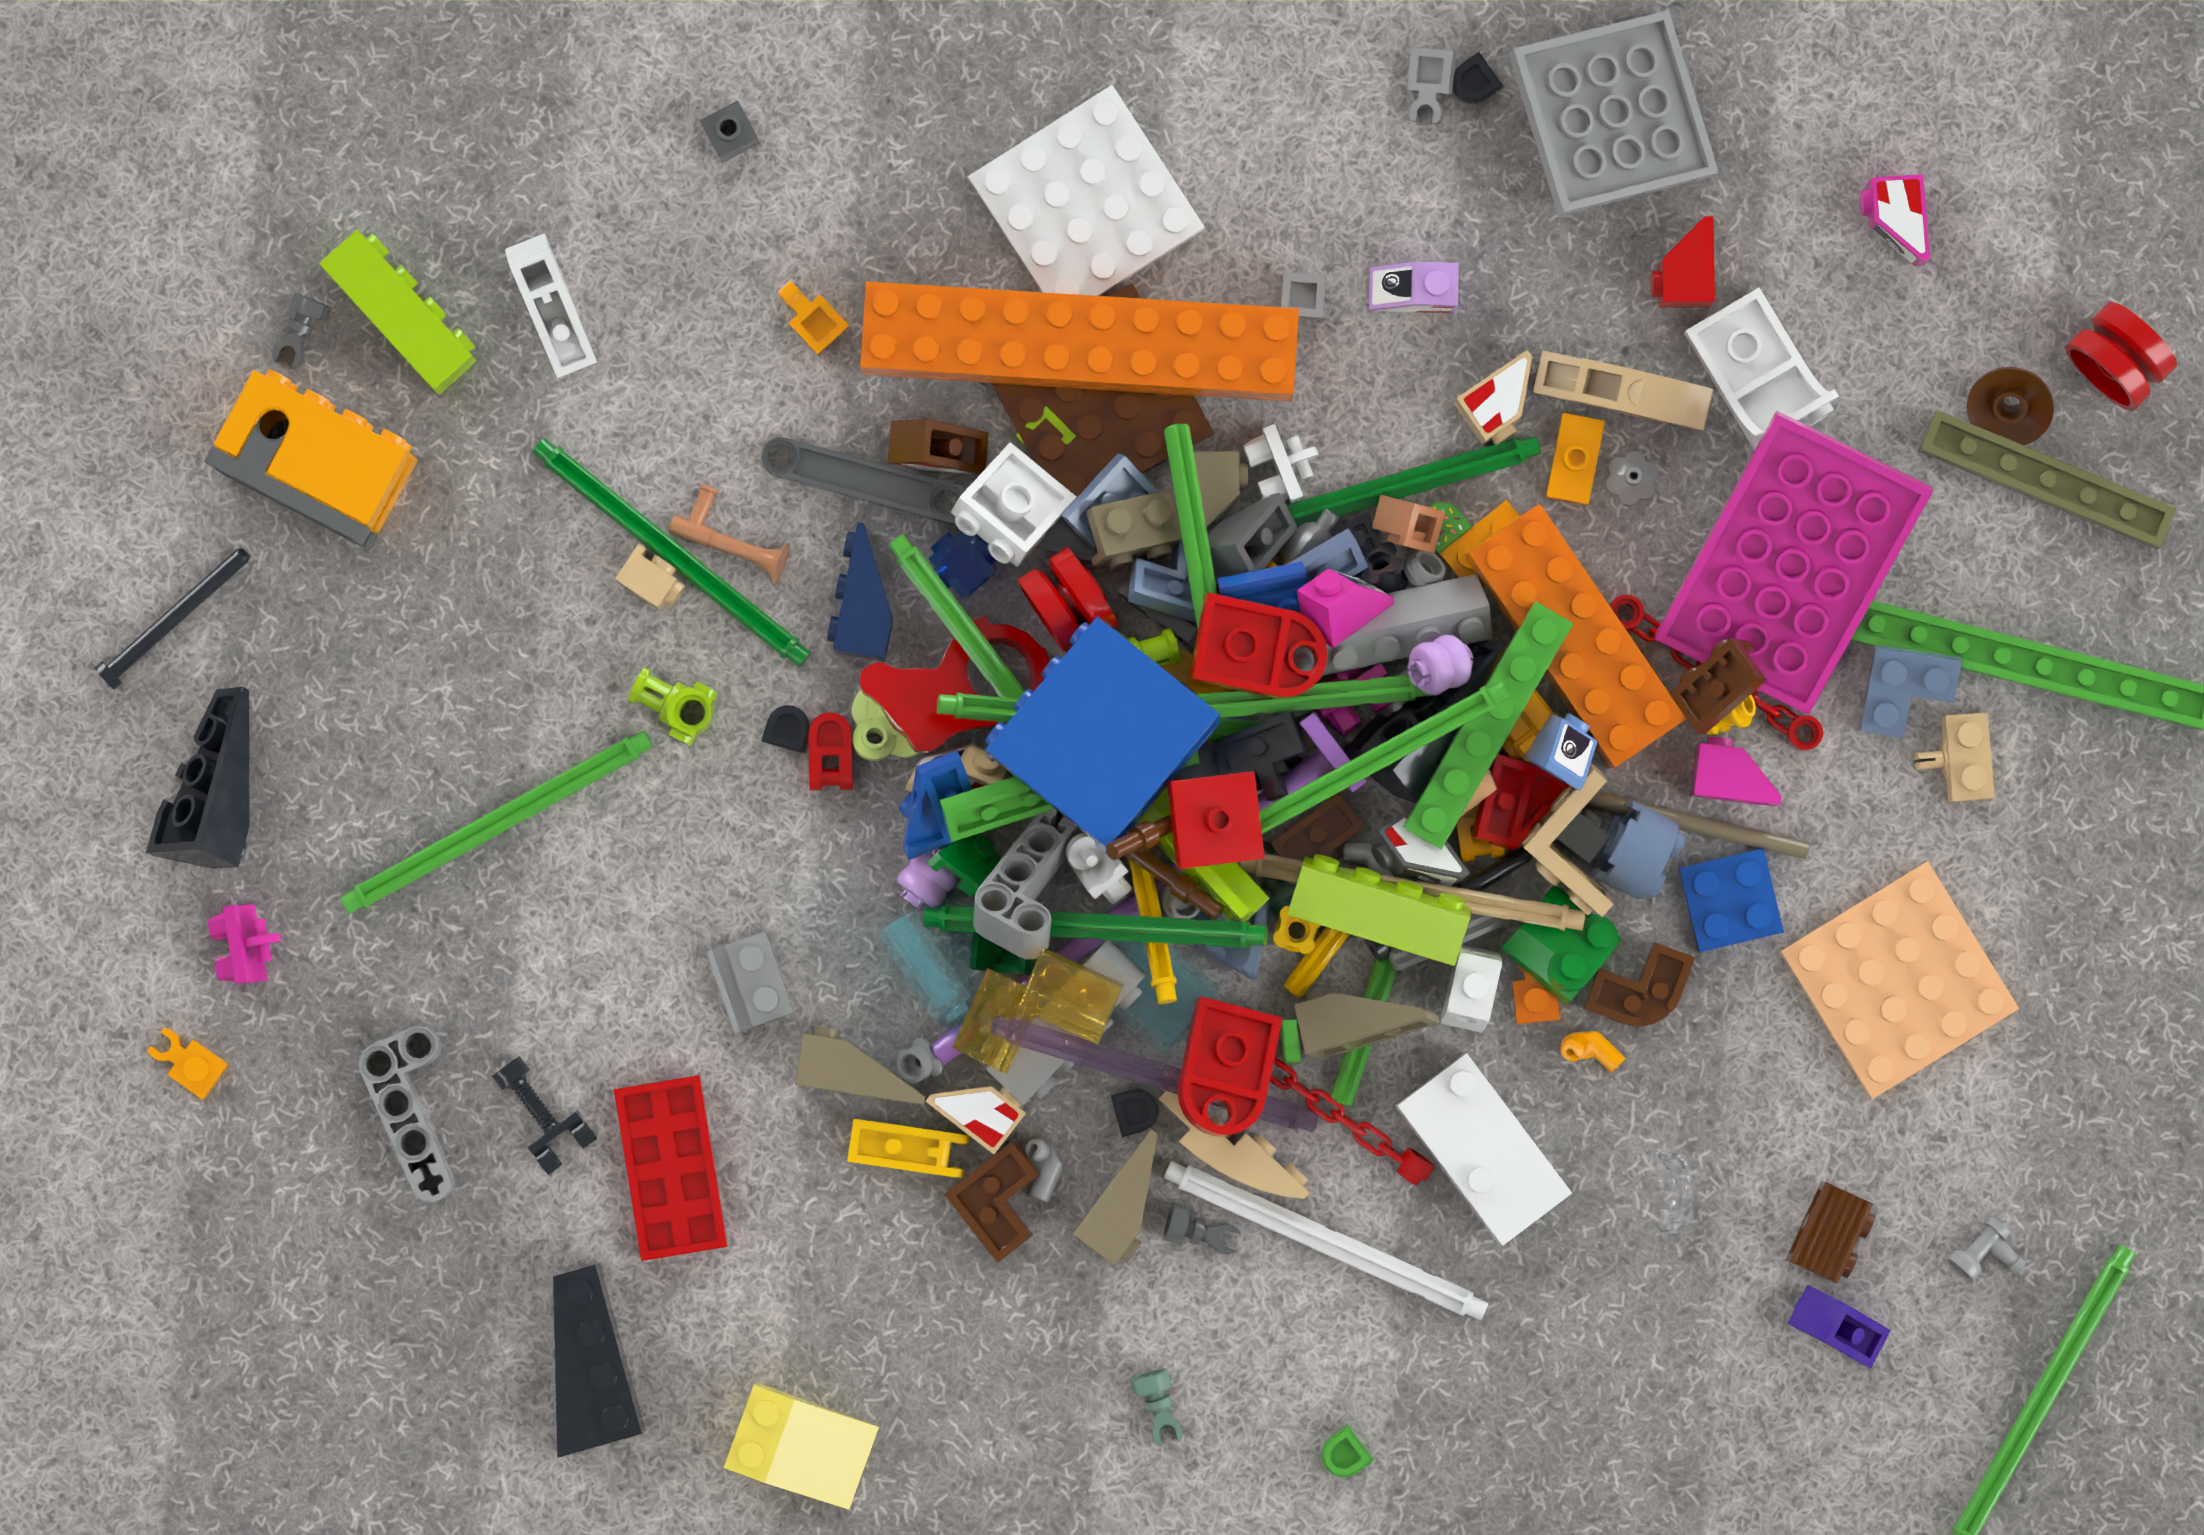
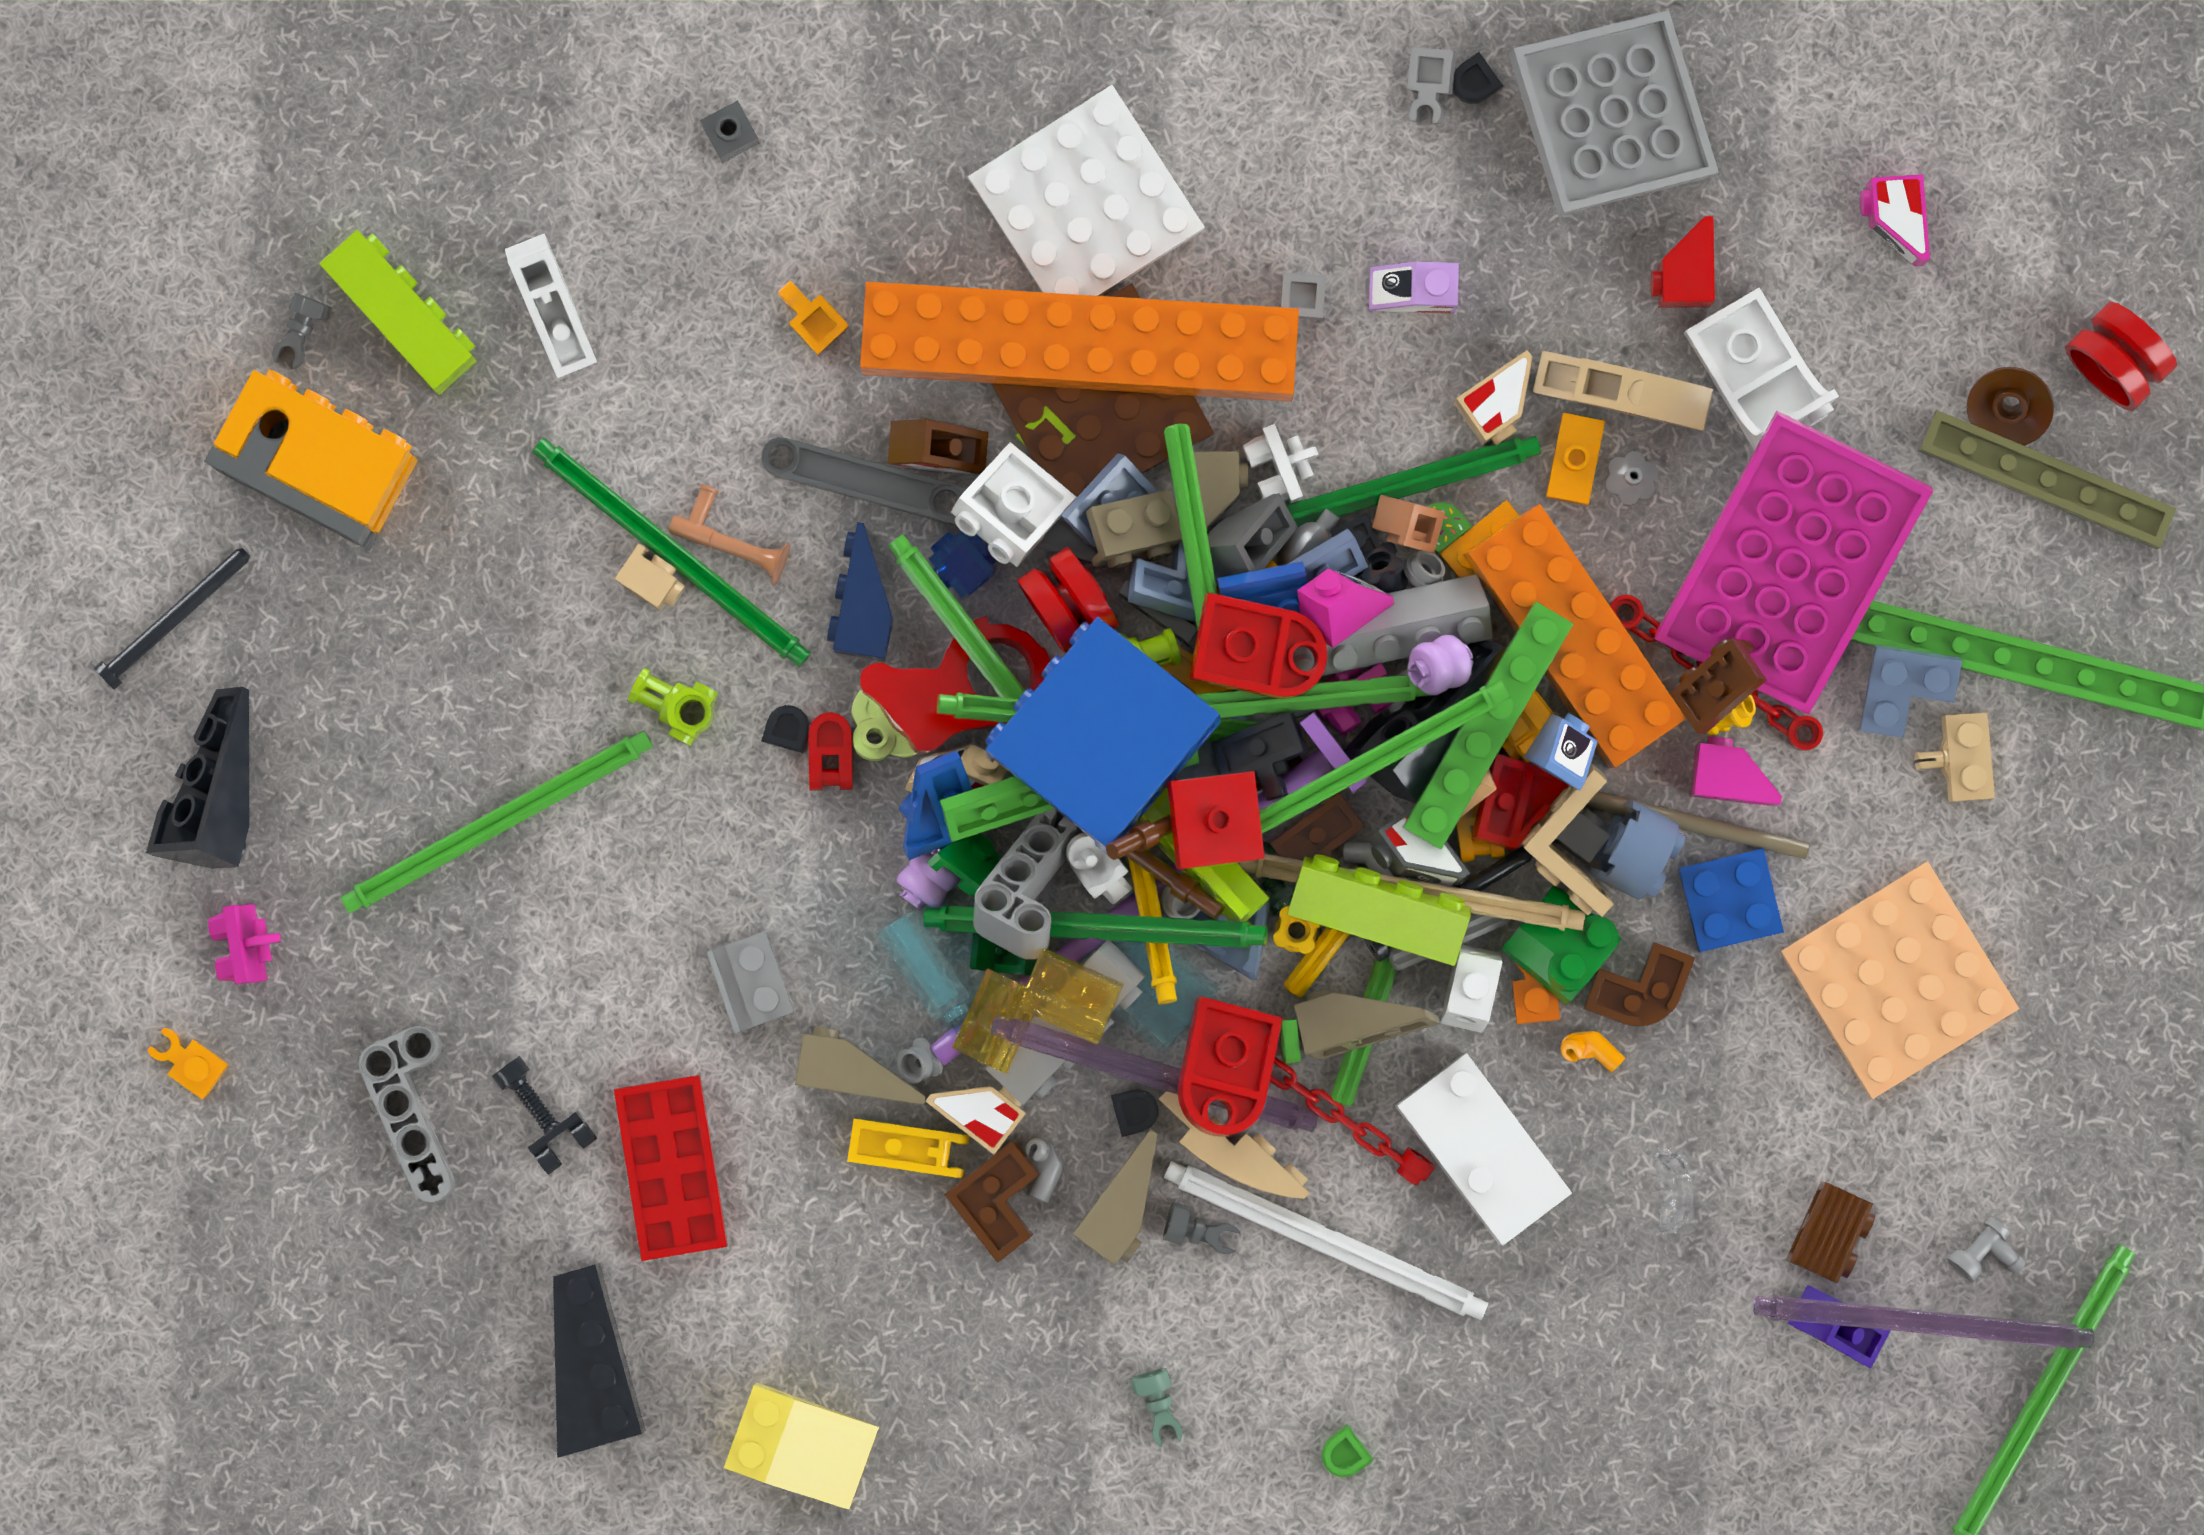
none -> clear purple piece [1753,1294,2094,1350]

